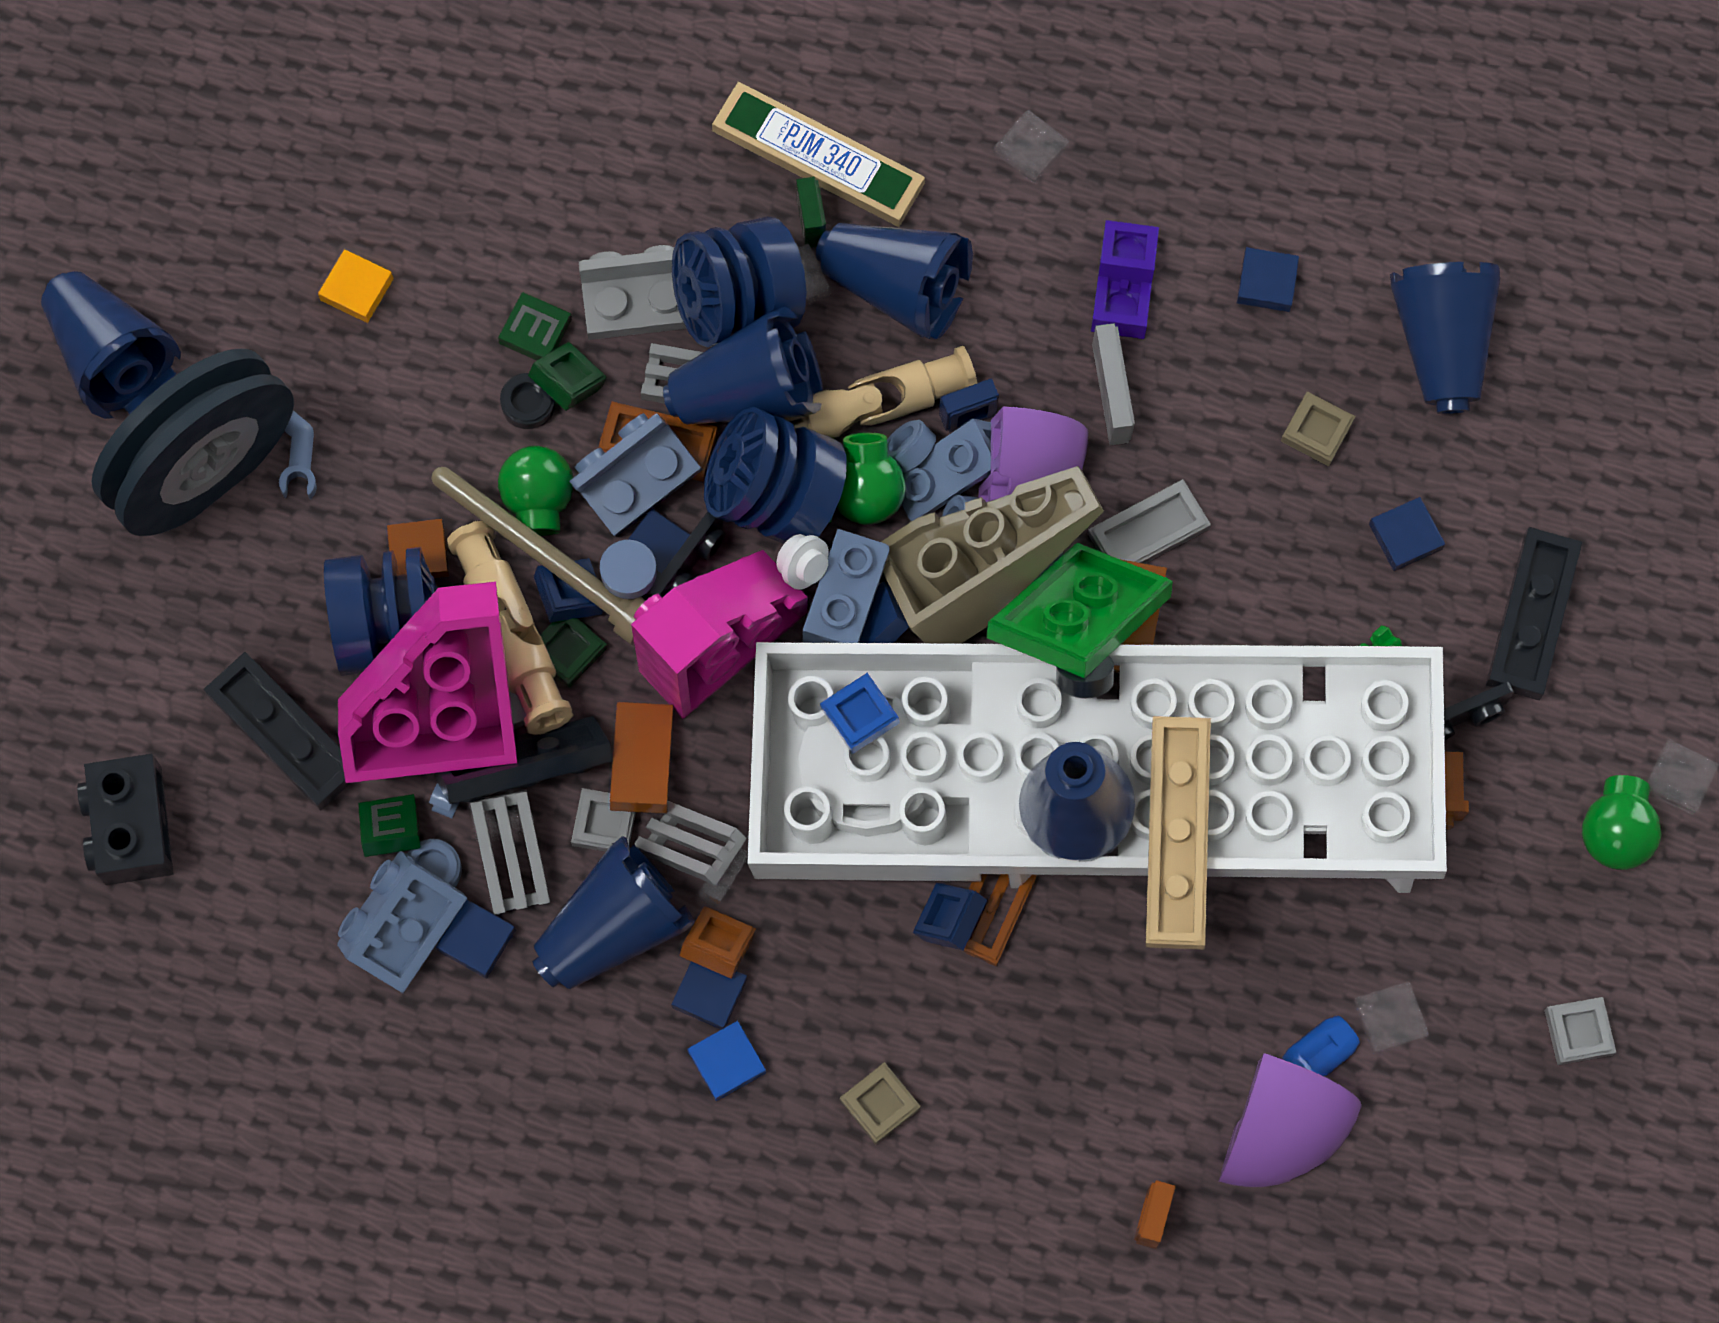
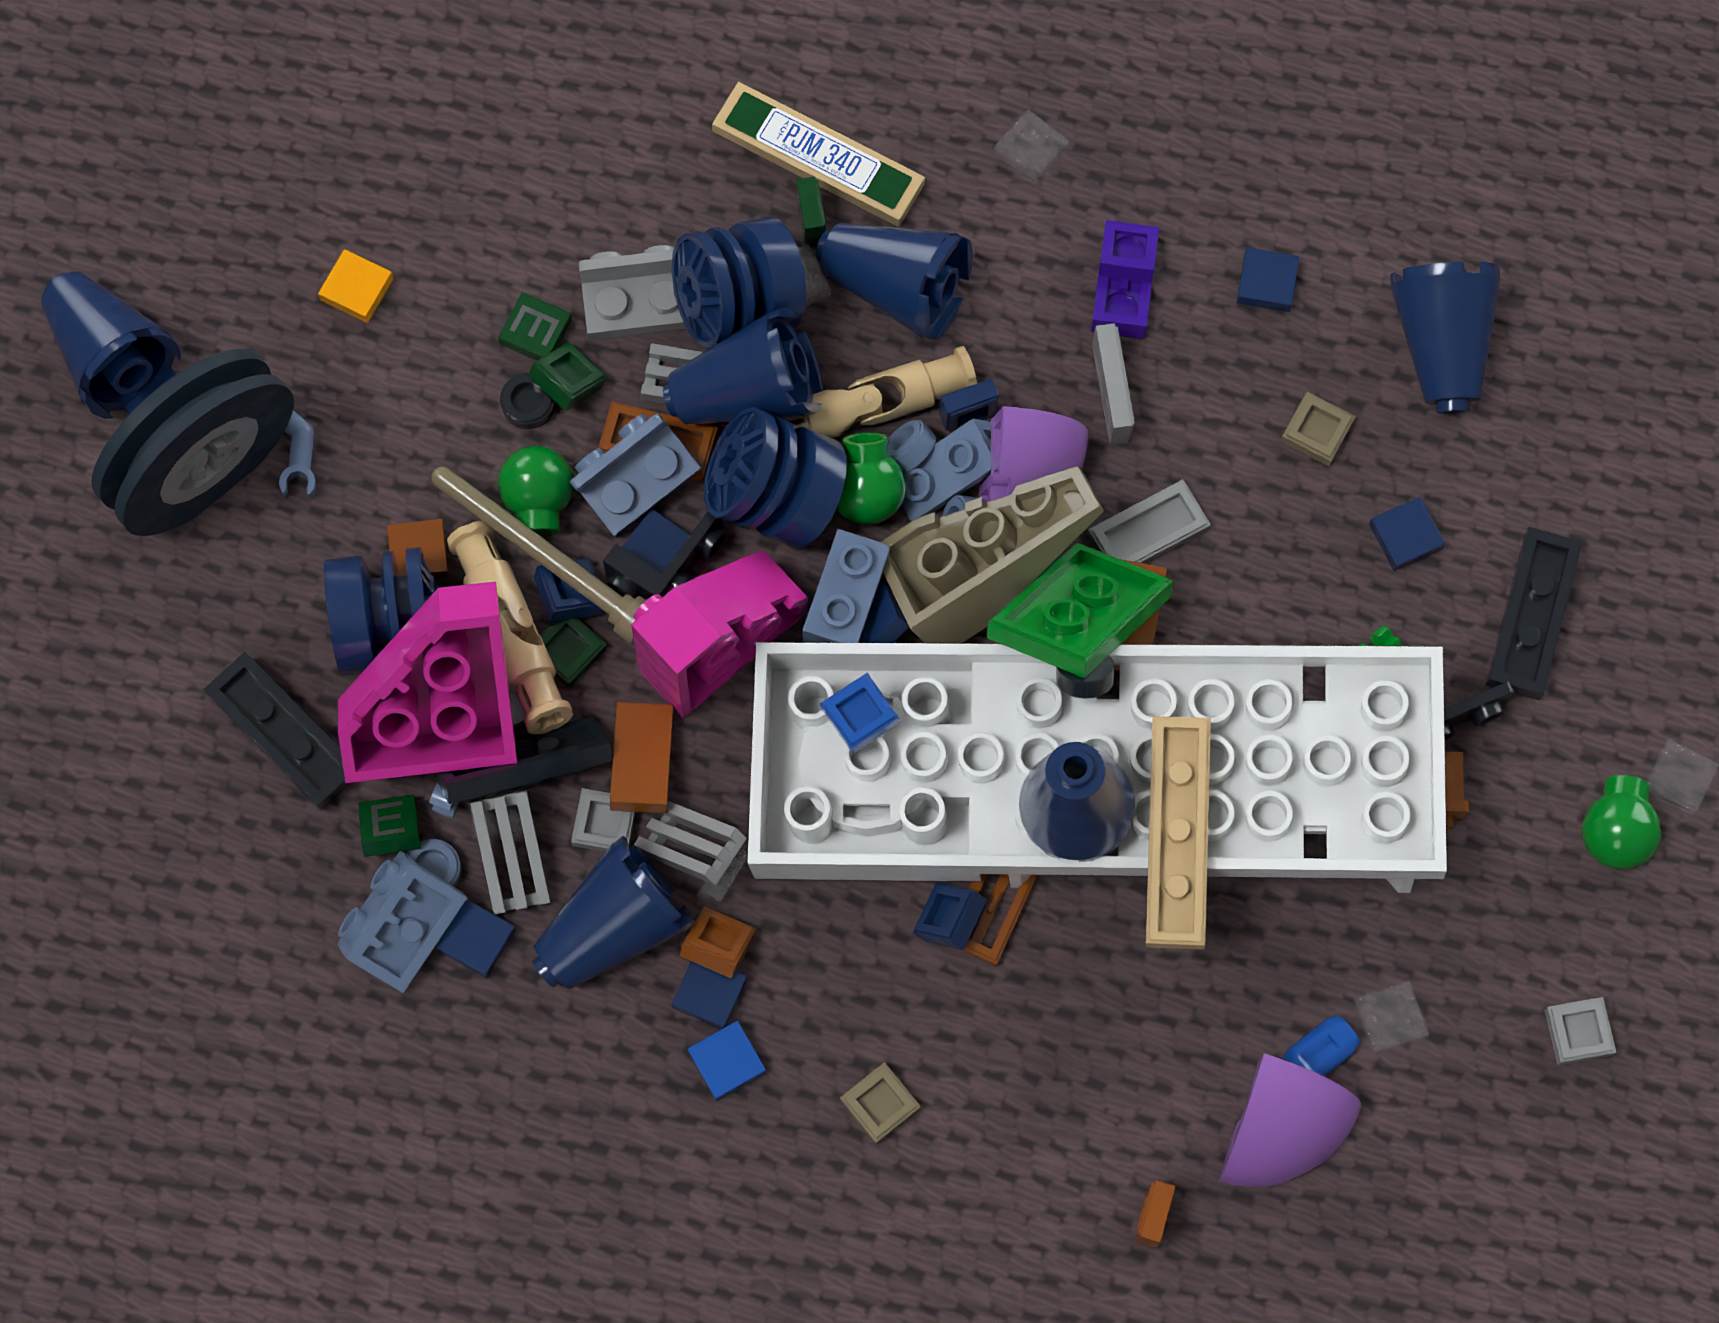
black brick [77,753,174,885] -> none
sand blue tile [600,540,657,599] -> none
white plate [776,534,829,590] -> none

